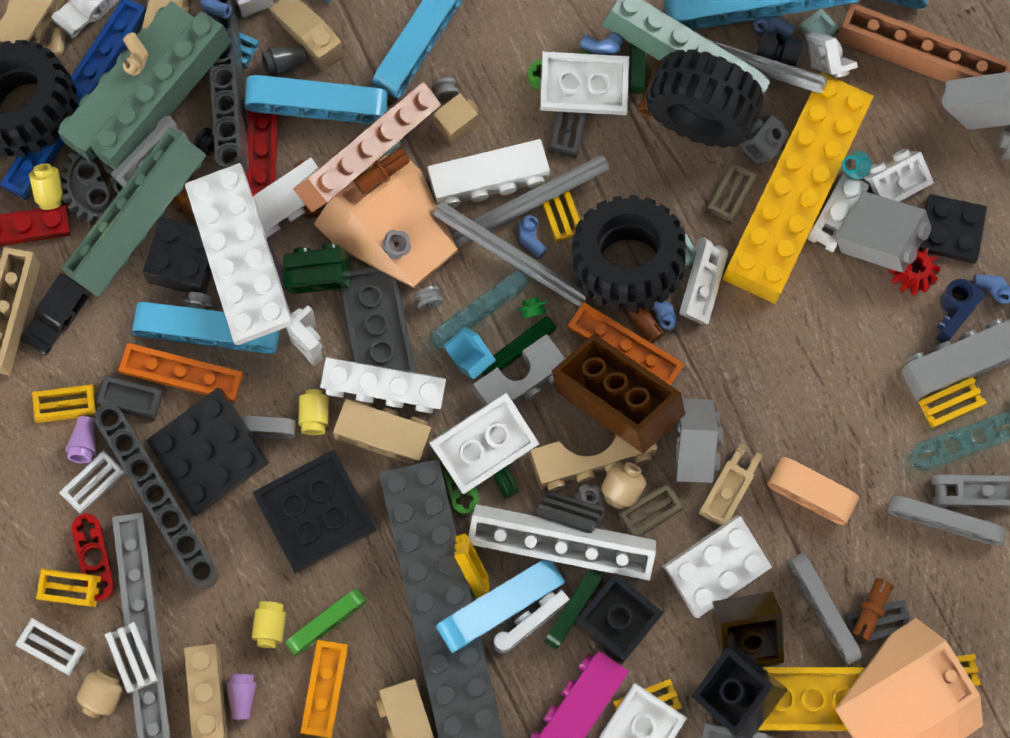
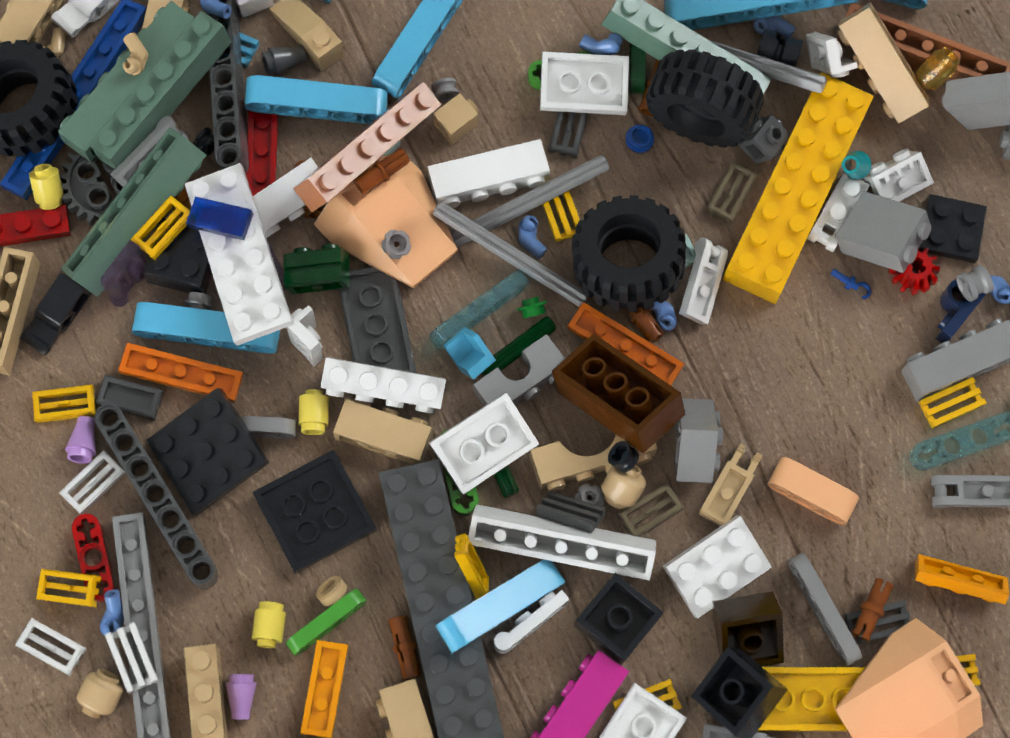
light grey bush [414,286,444,310] -> none
dark green beam [544,569,604,650] -> none
light aqua tile [798,8,840,37] -> none
light grey beam [888,496,1006,546] -> none
none -> medium blue arm [100,590,124,636]
none -> clear purple plate [101,240,146,307]
none -> yellow tile [131,195,195,260]
none -> clear blue tile [186,196,254,241]
none -> tan tile [316,576,347,606]
none -> dark orange pin [388,615,422,681]
none -> black bush [608,441,639,472]
none -> blue plate [625,125,654,153]
none -> blue hand [830,268,871,299]
none -> tan brick [837,2,930,124]
none -> light orange plate [915,554,1009,604]
none -> clear yellow brick [916,47,960,90]
none -> light grey wheel [956,265,994,302]

